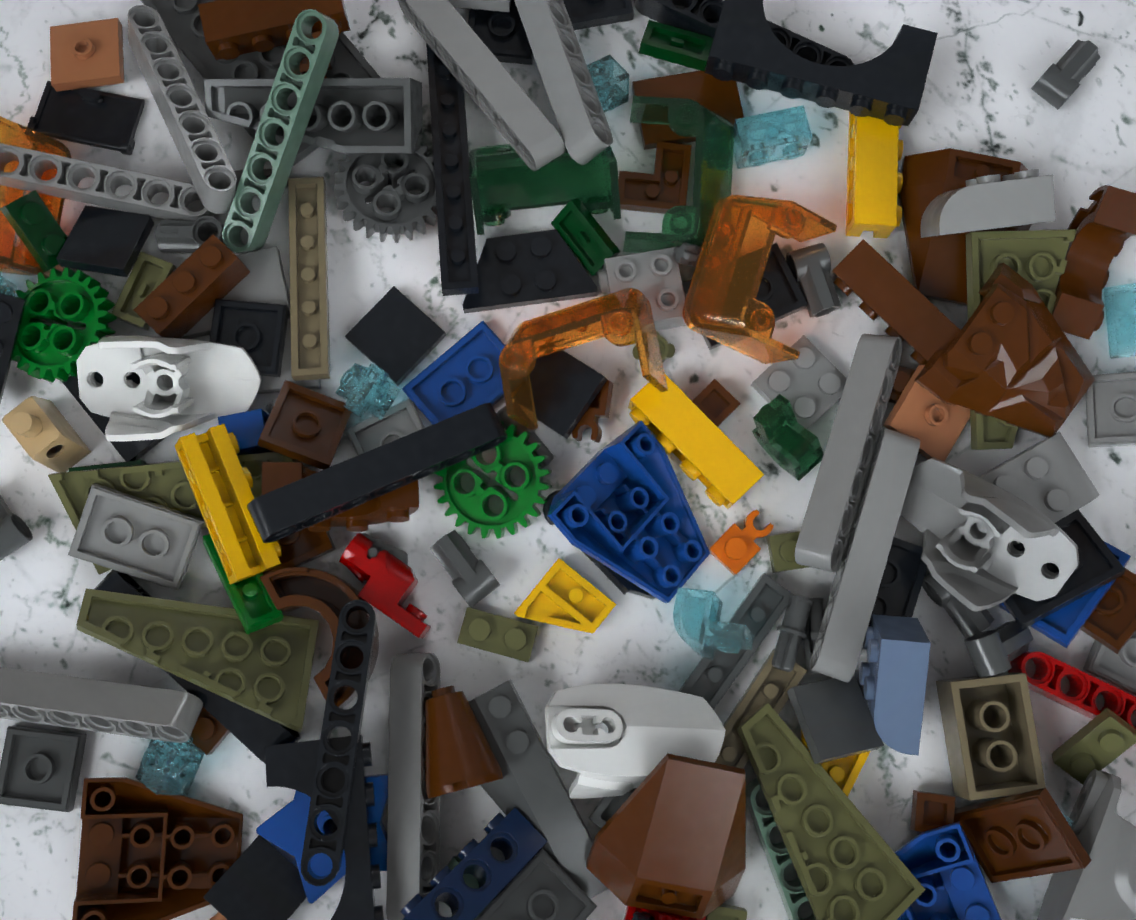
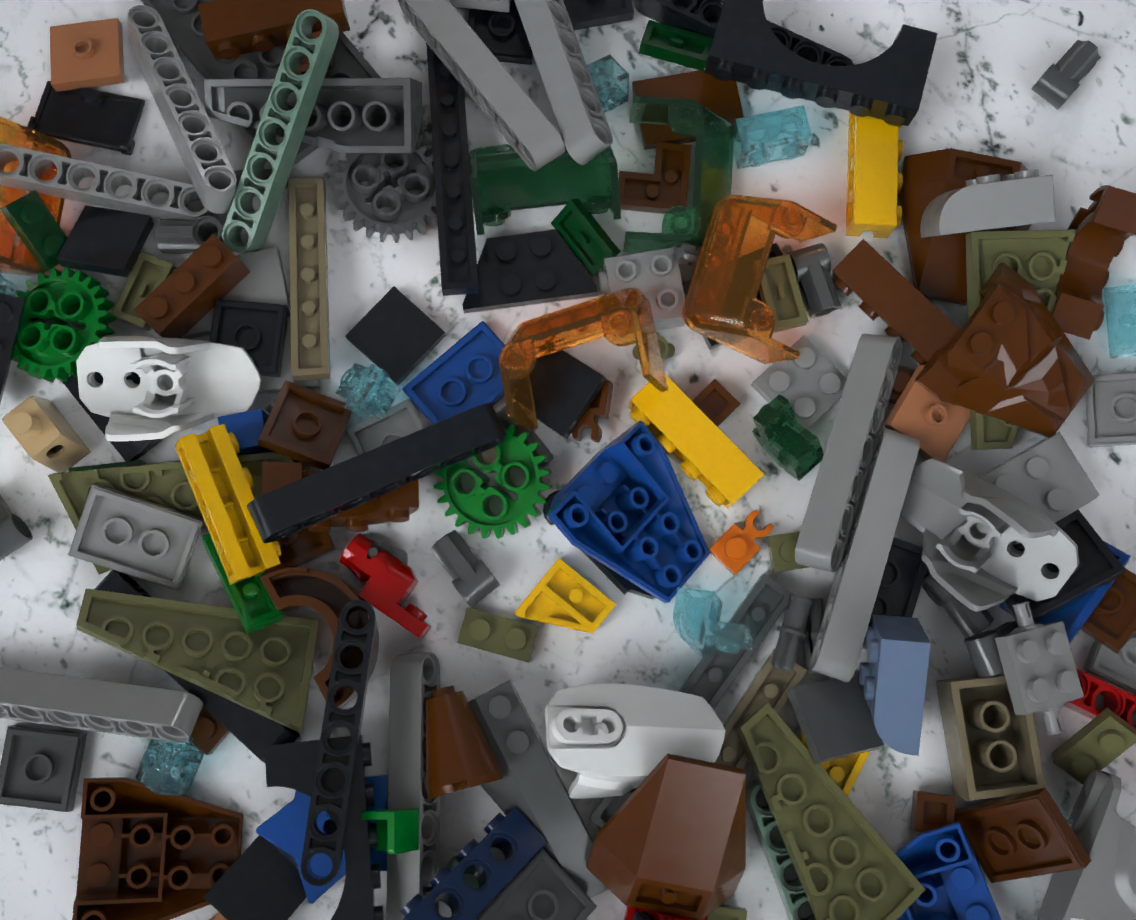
none -> green panel [361,808,419,854]
none -> olive plate [752,254,809,333]
none -> light grey plate [995,601,1084,735]

